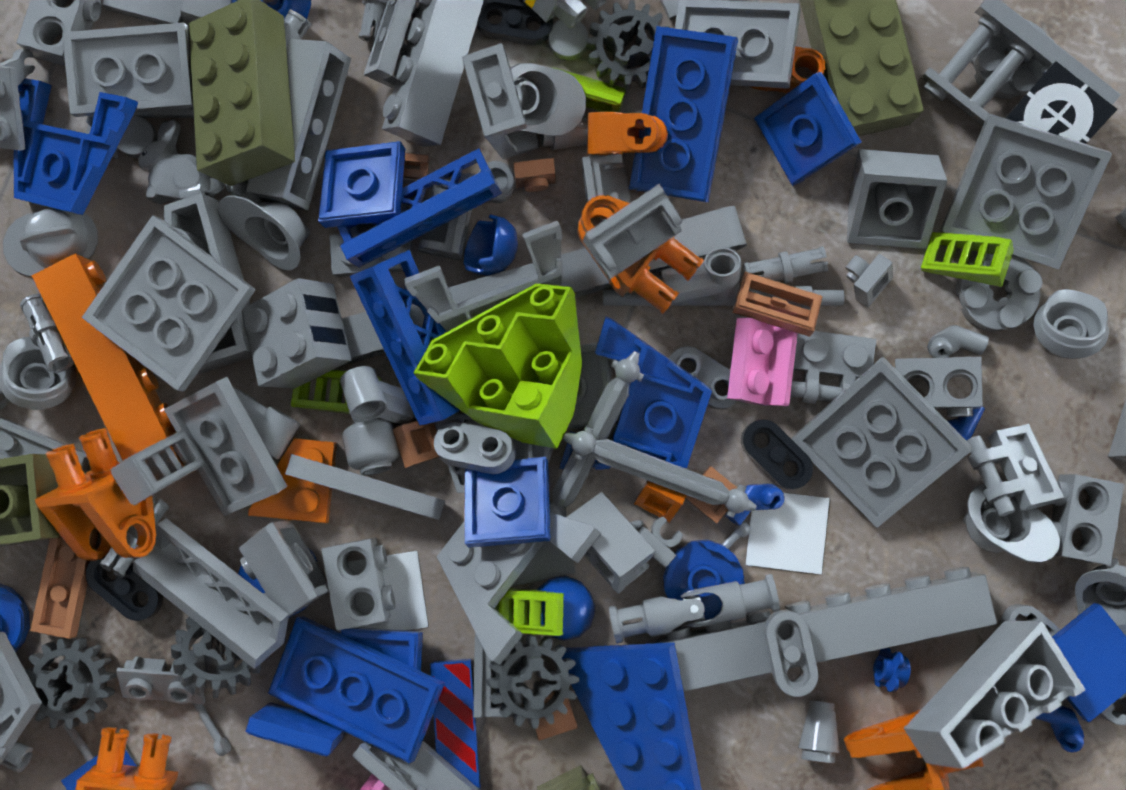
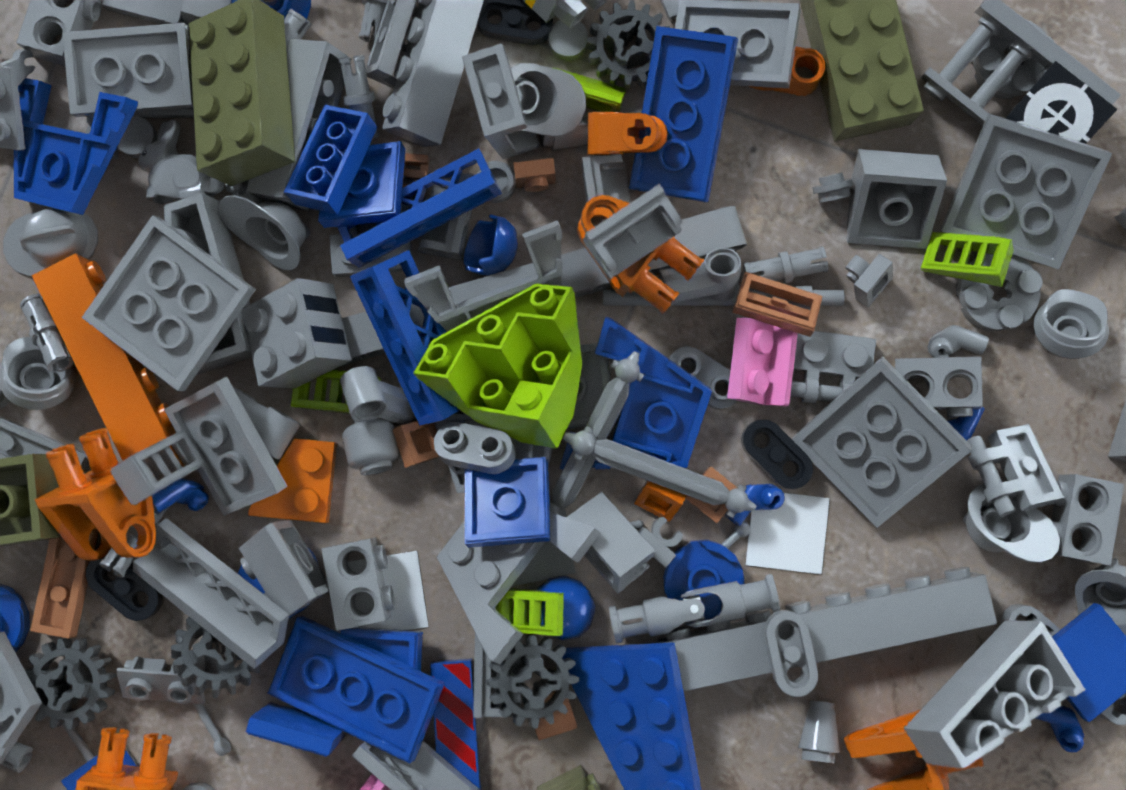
light grey beam [285,454,445,520] -> none
blue tile [754,72,862,186] -> none
blue plate [873,647,911,693] -> none
none -> blue arm [152,478,209,514]
none -> blue piece [284,105,378,215]
none -> light grey pin [338,55,379,139]
none -> light grey plate [812,172,853,203]

